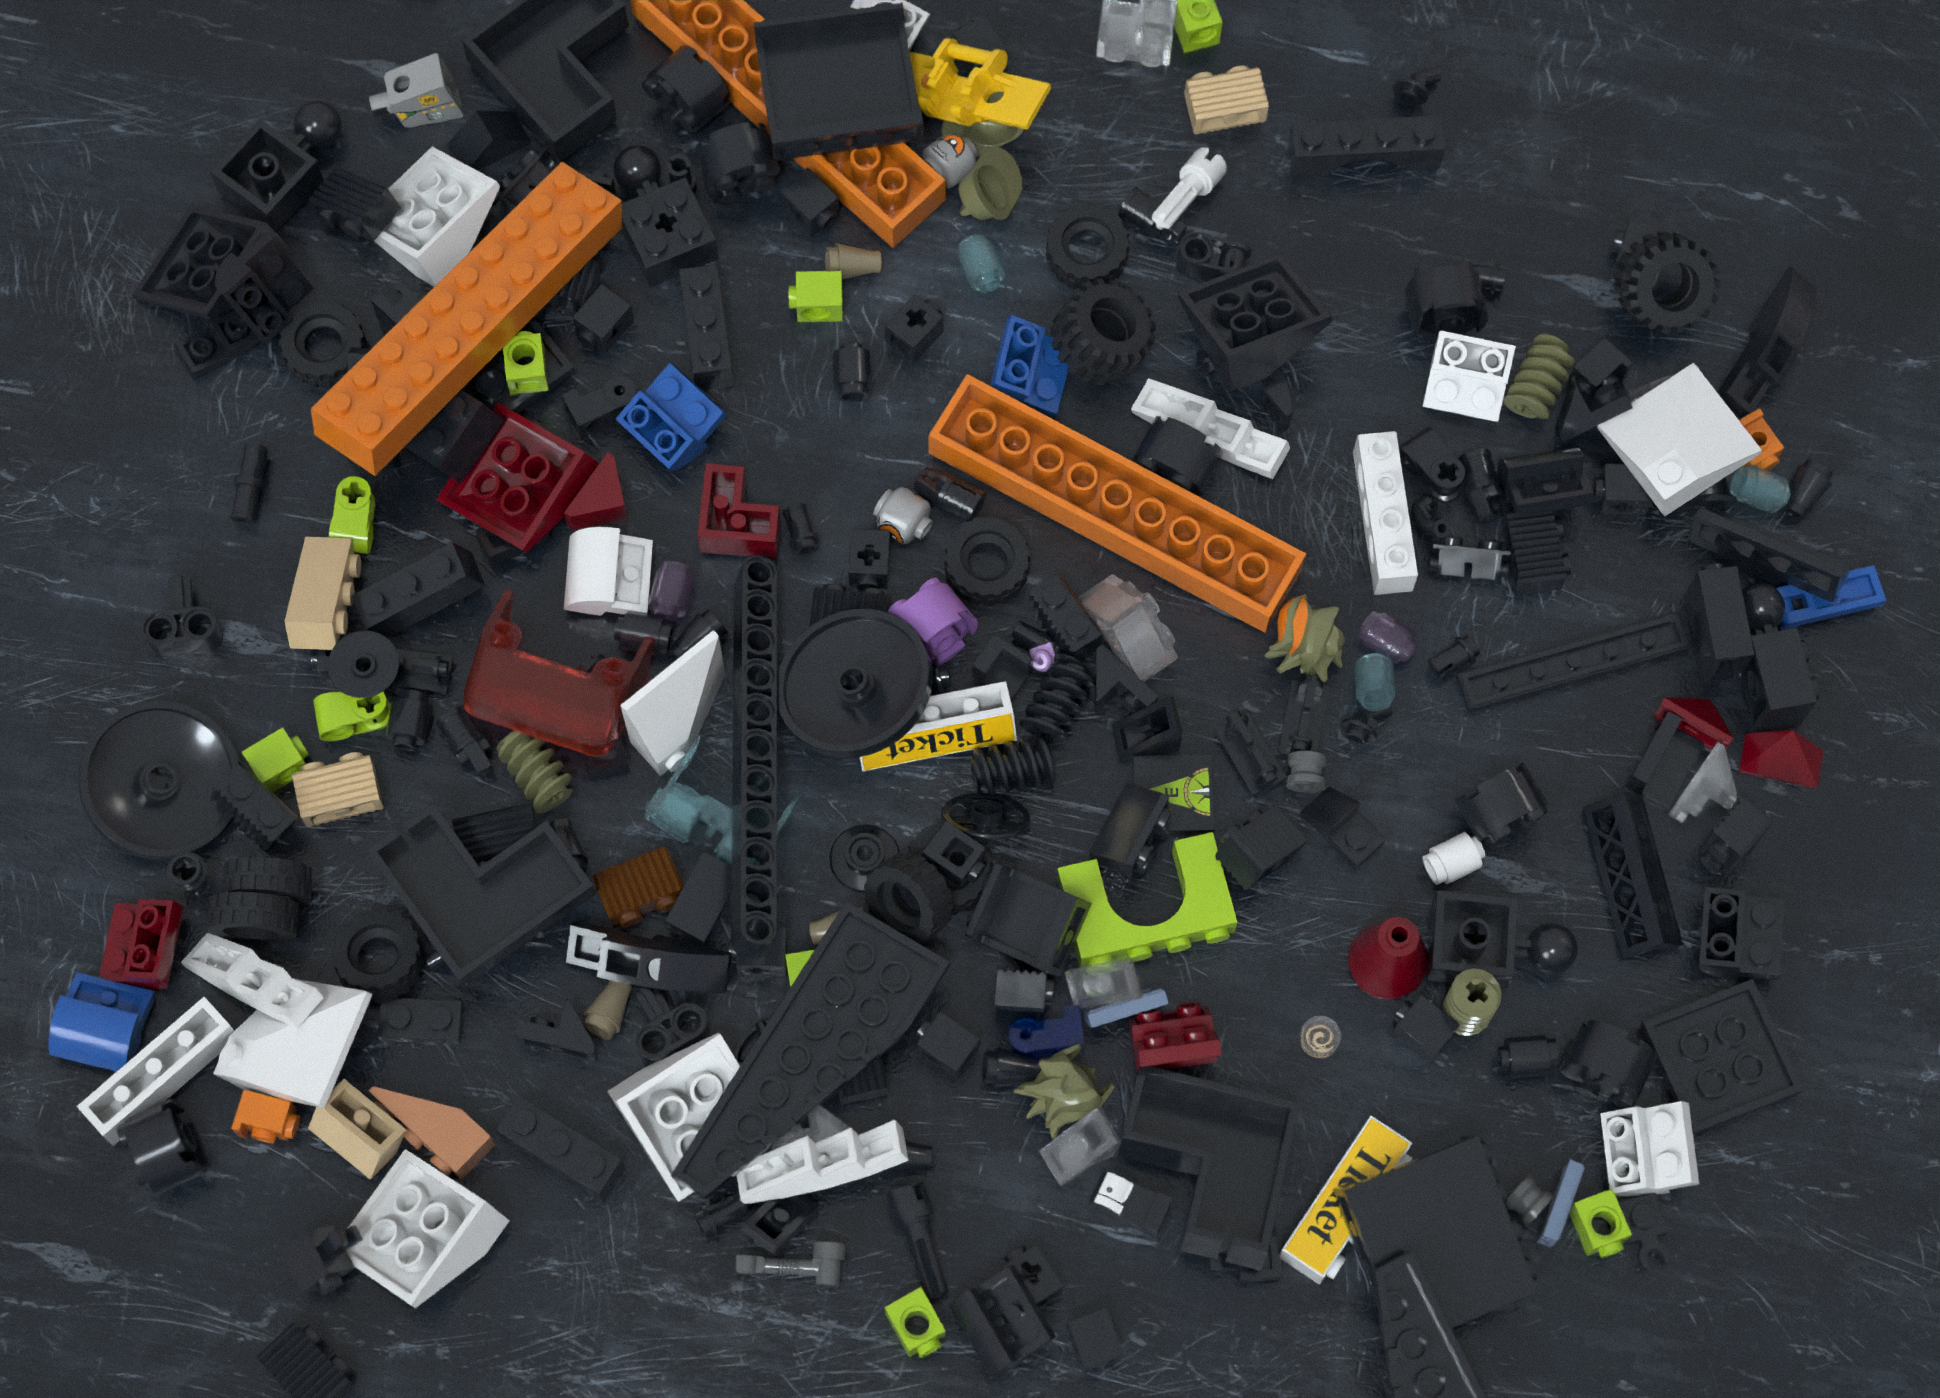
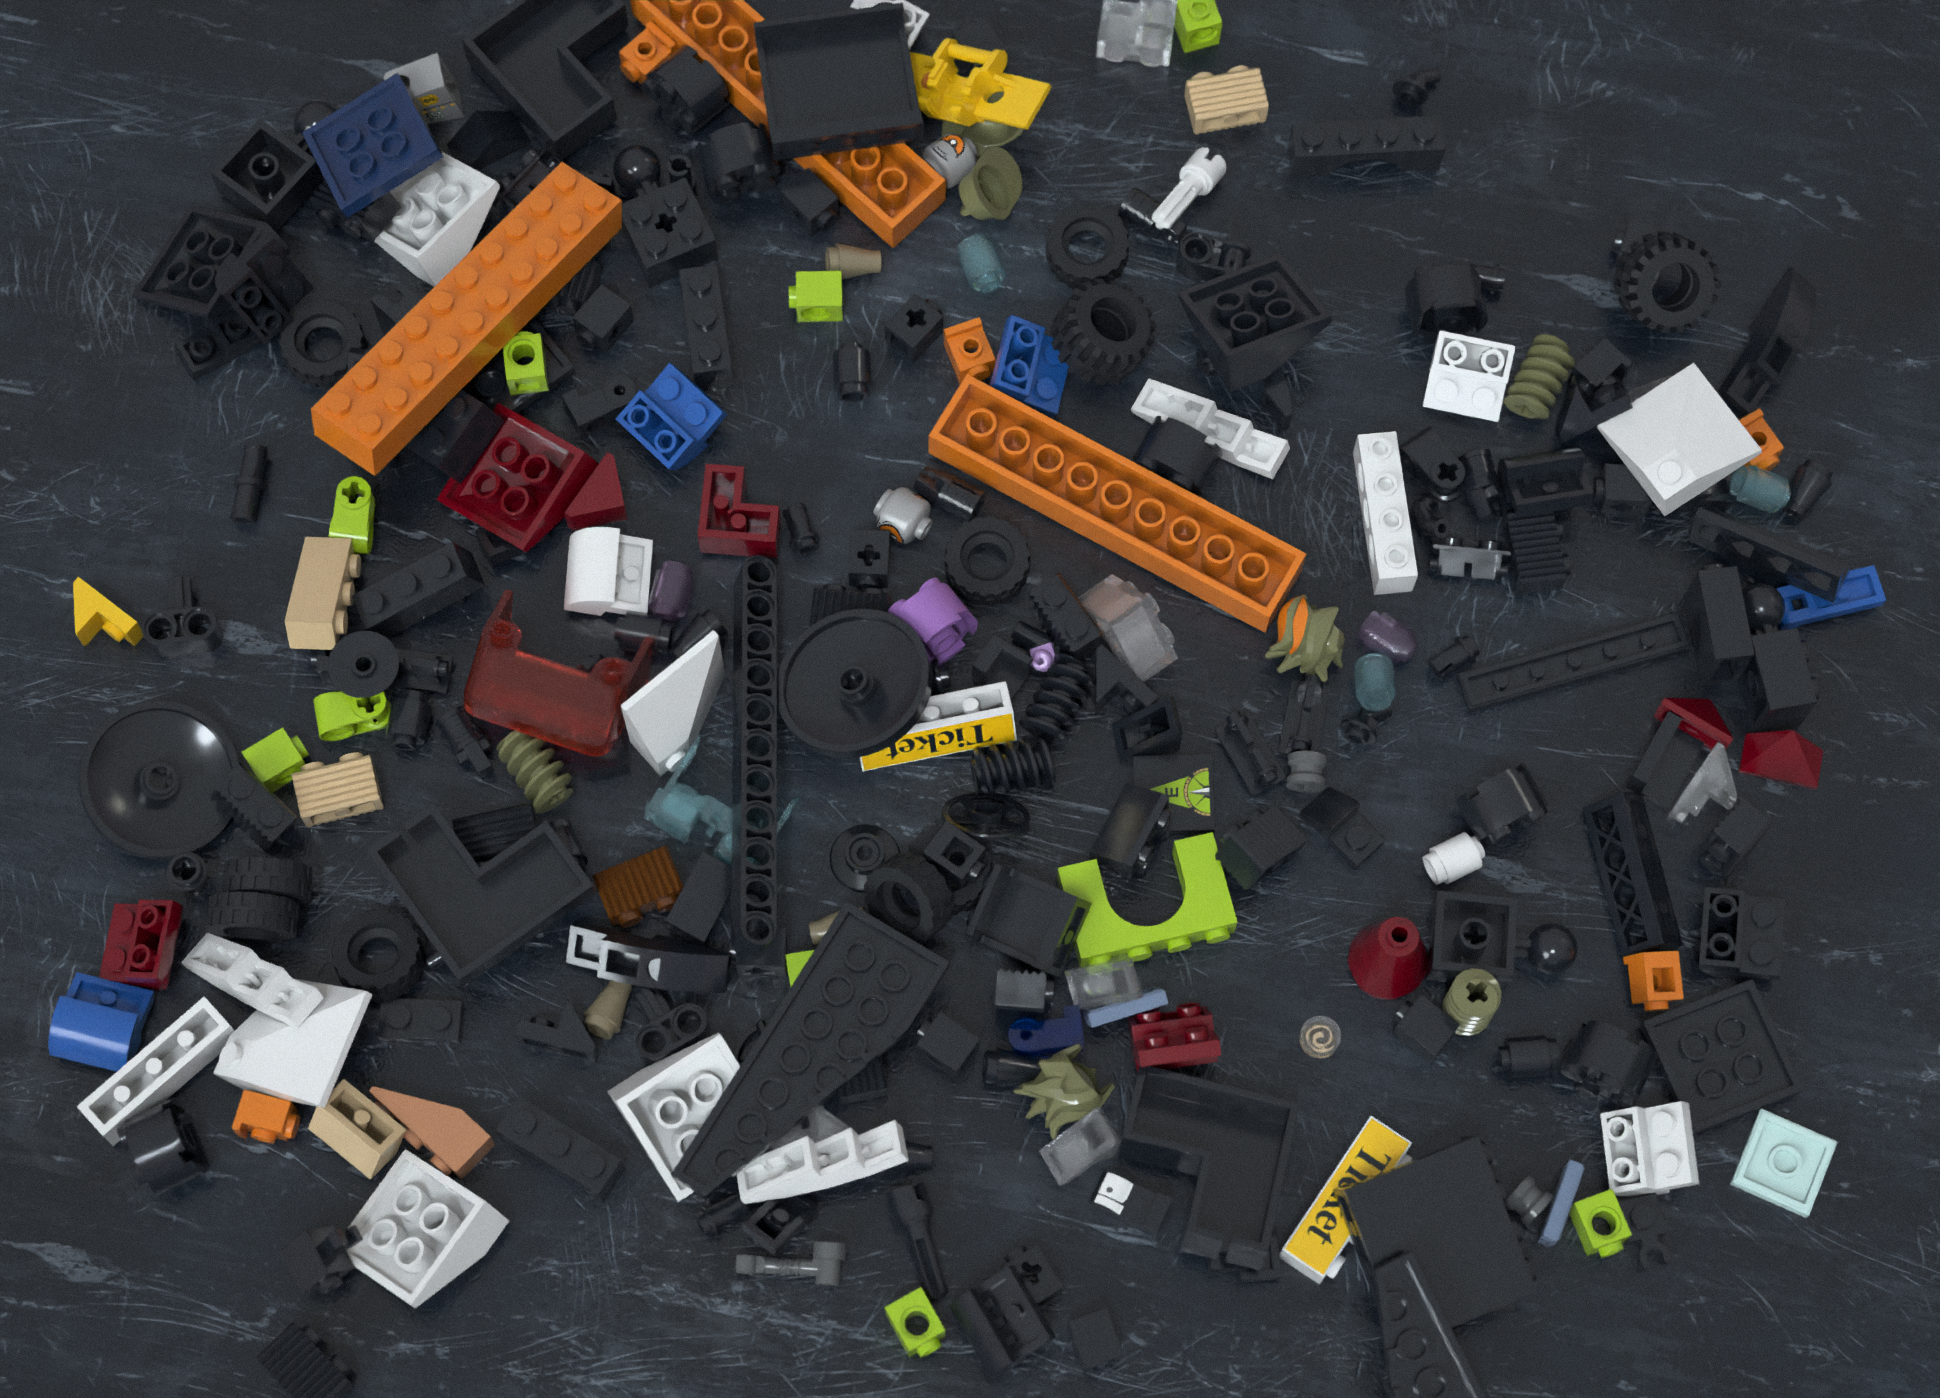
none -> yellow slope [73,577,144,646]
none -> dark blue plate [302,73,444,218]
none -> orange brick [619,20,677,84]
none -> orange brick [944,317,996,384]
none -> orange brick [1623,951,1684,1011]
none -> light aqua tile [1730,1109,1837,1218]

